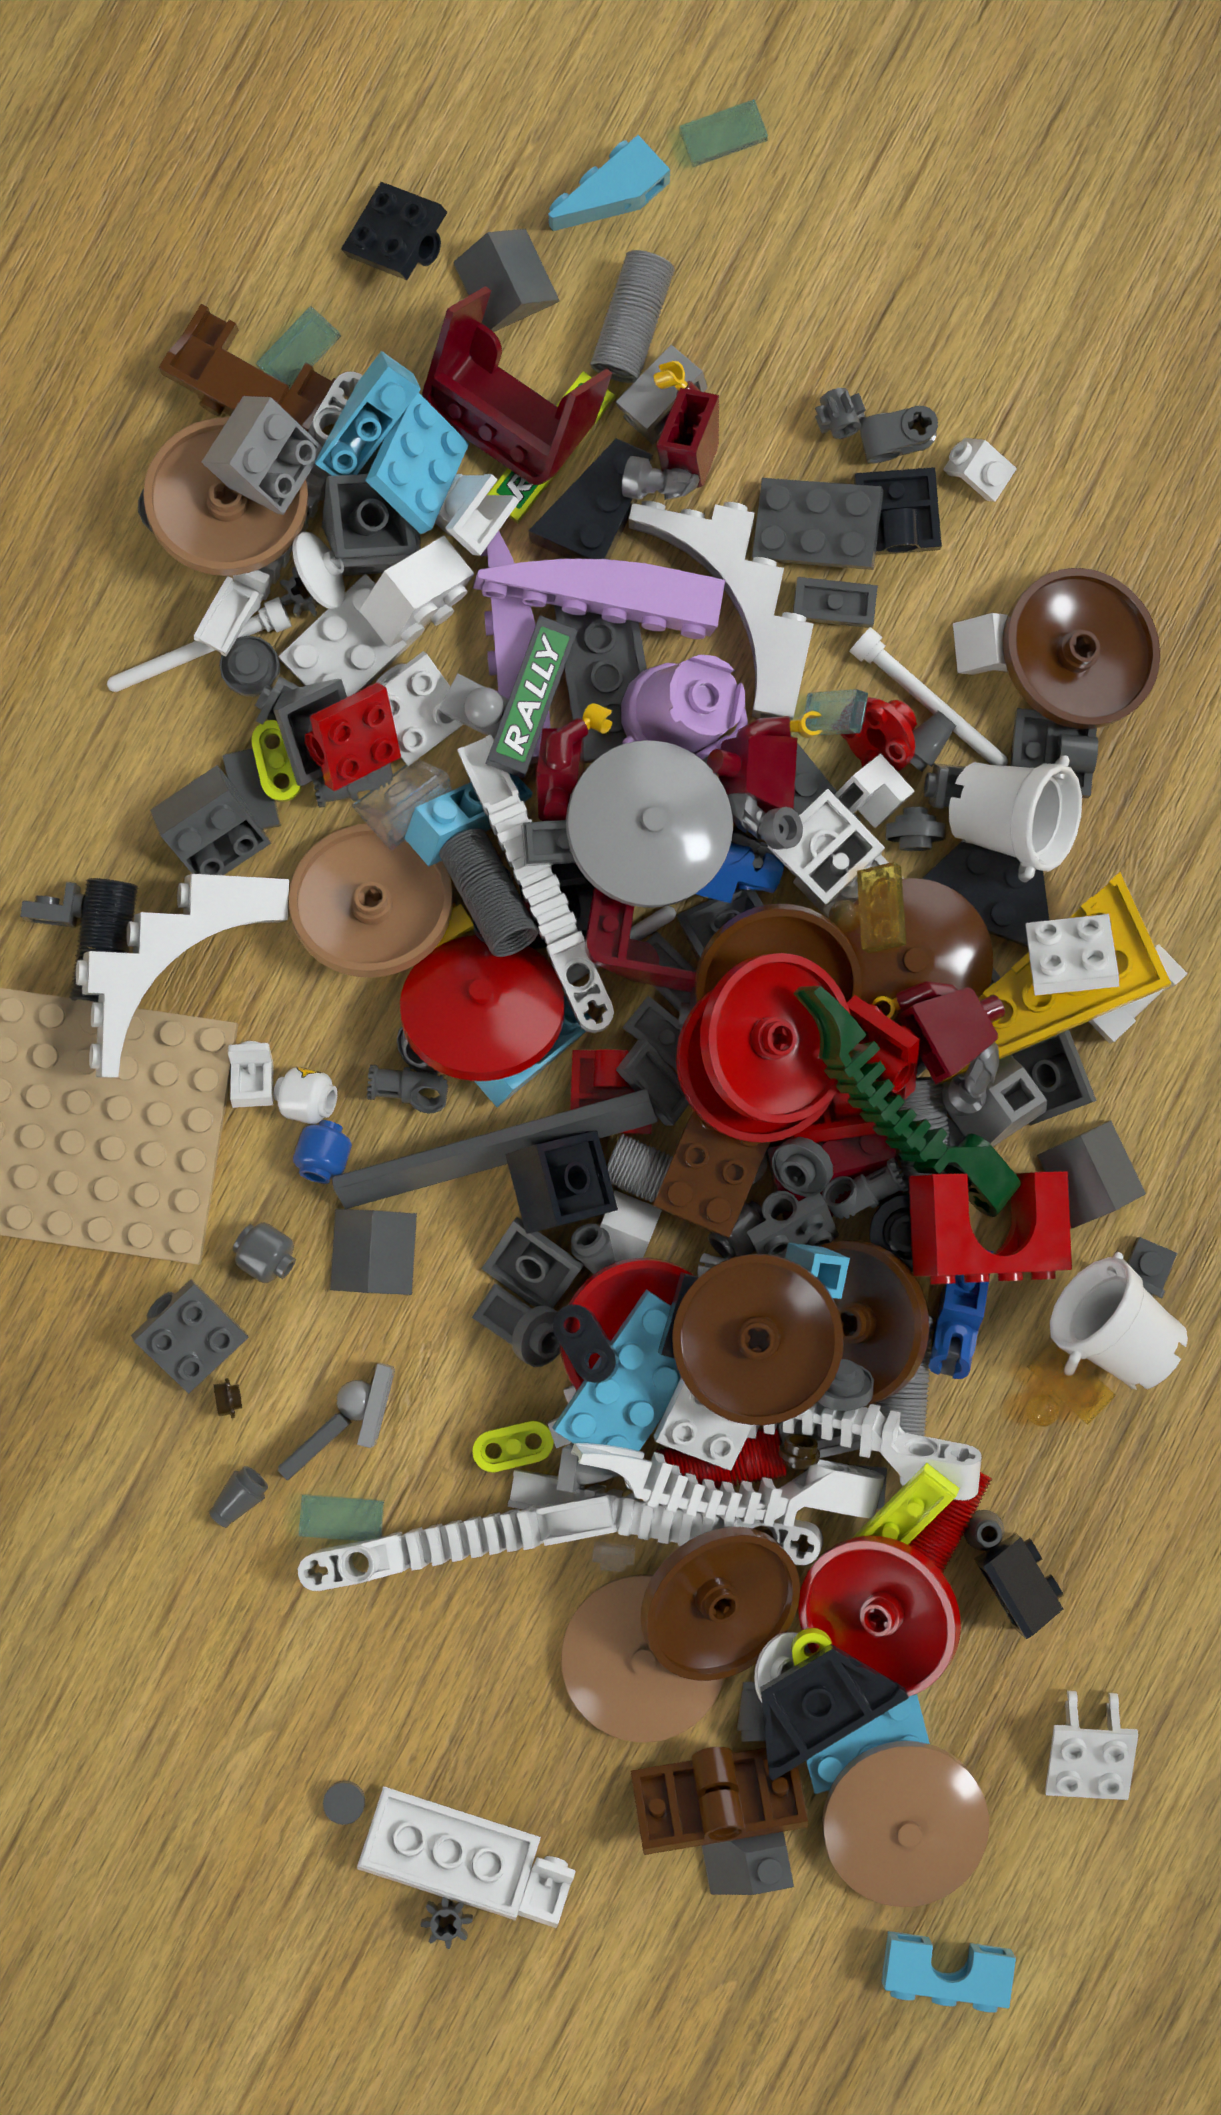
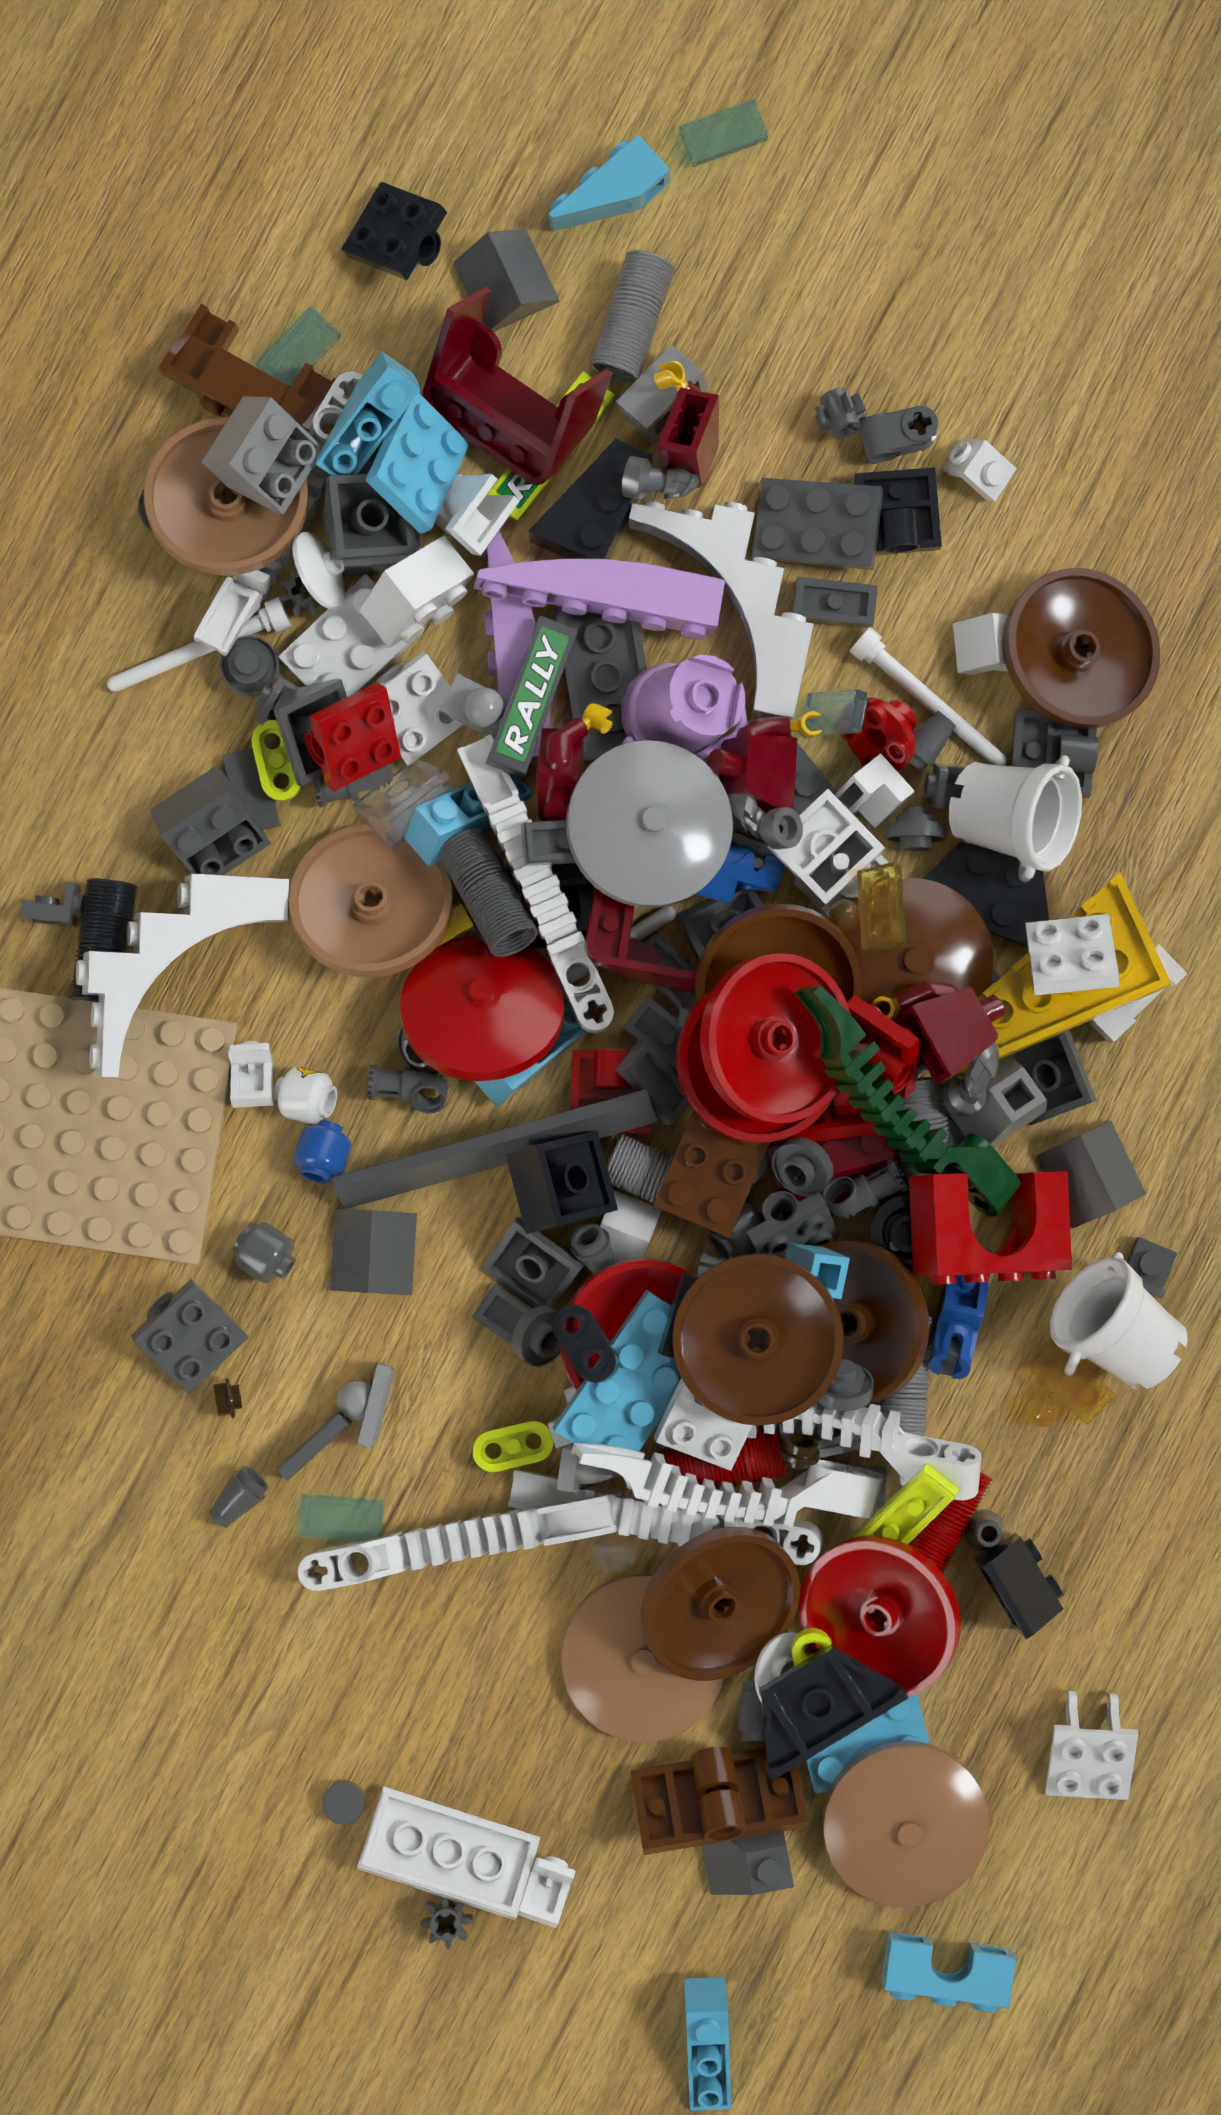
none -> medium azure slope [684,1977,731,2111]

